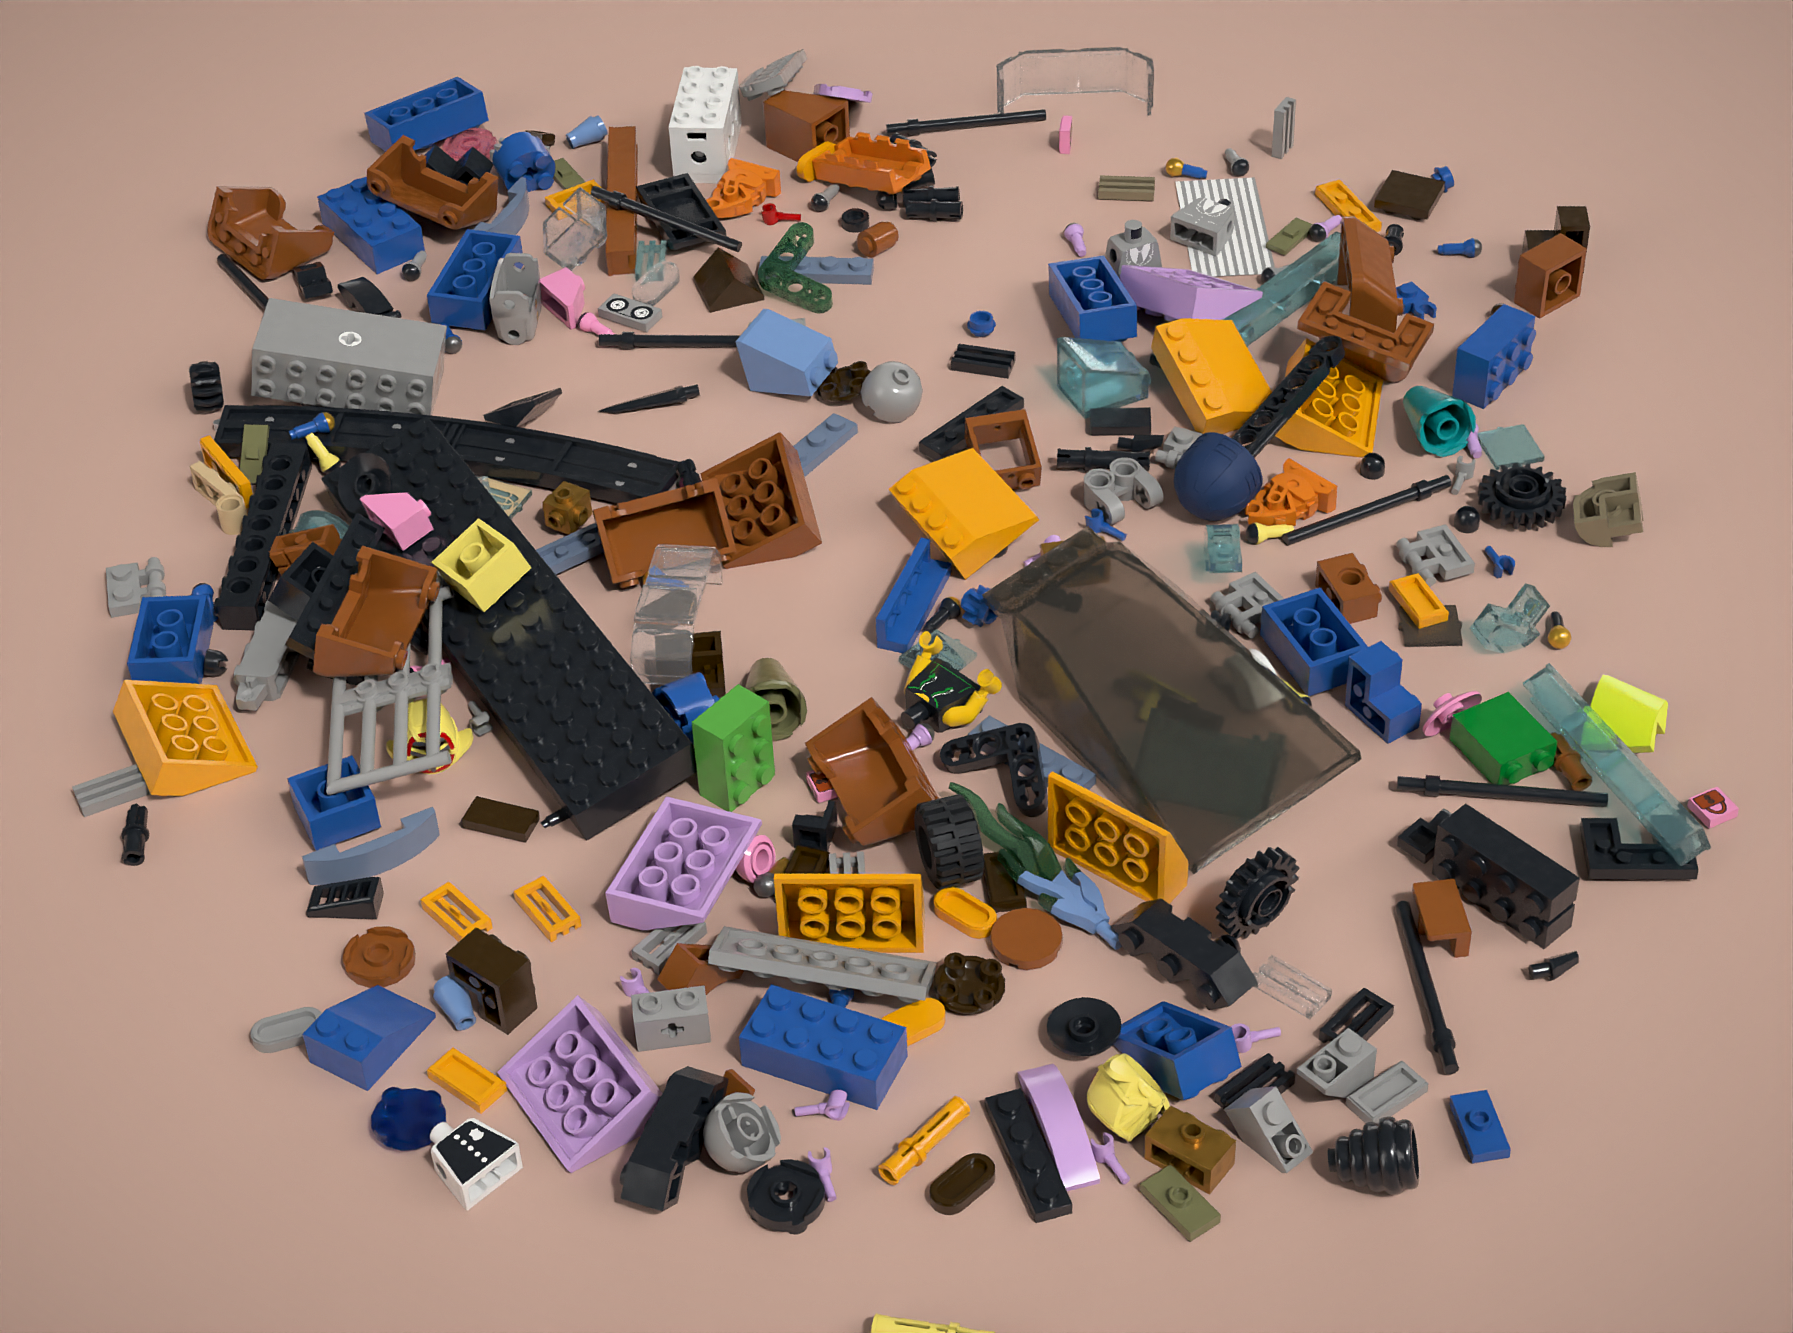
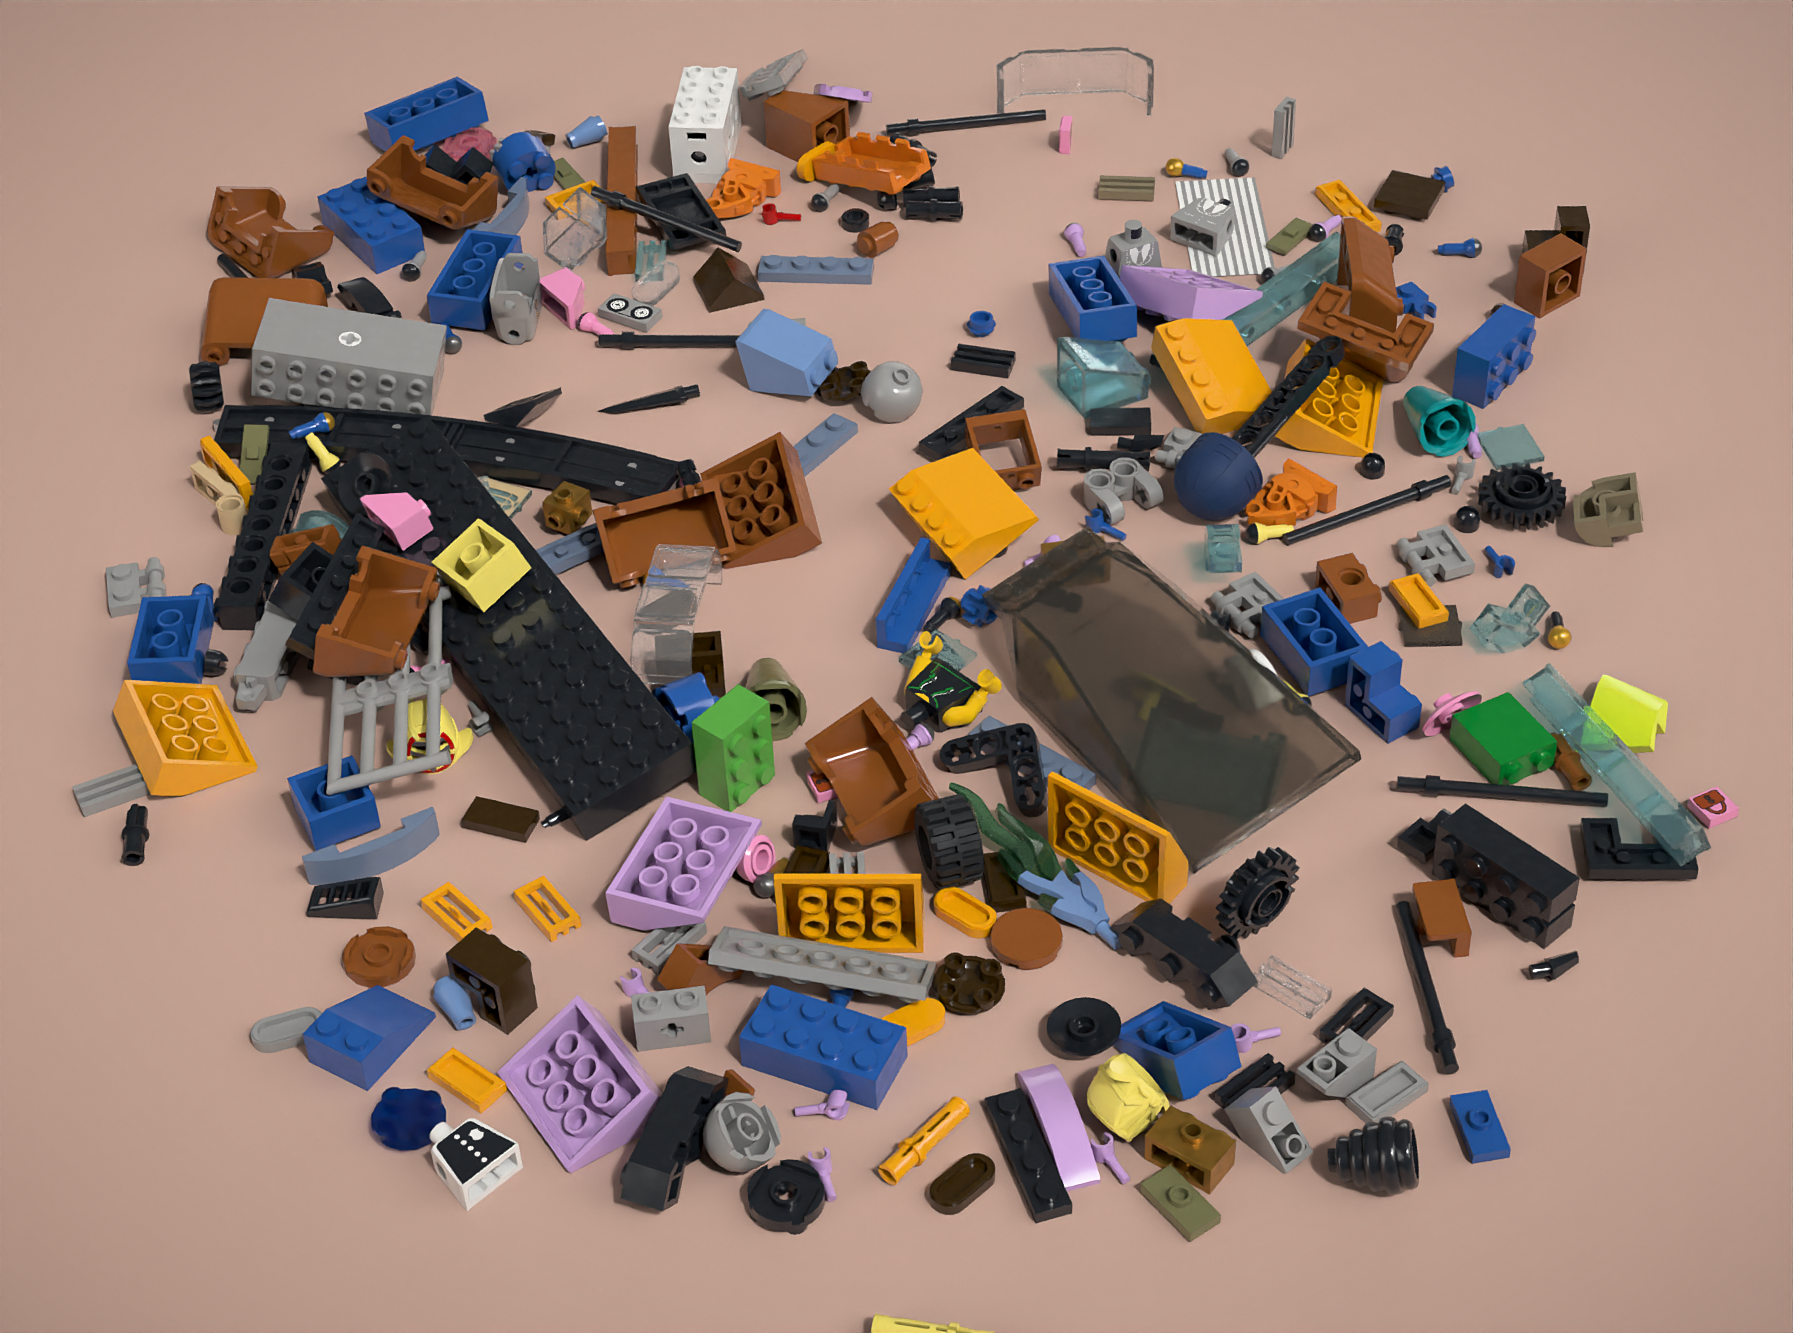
clear green beam [758,222,833,314] -> none
none -> dark orange windscreen [201,277,328,366]

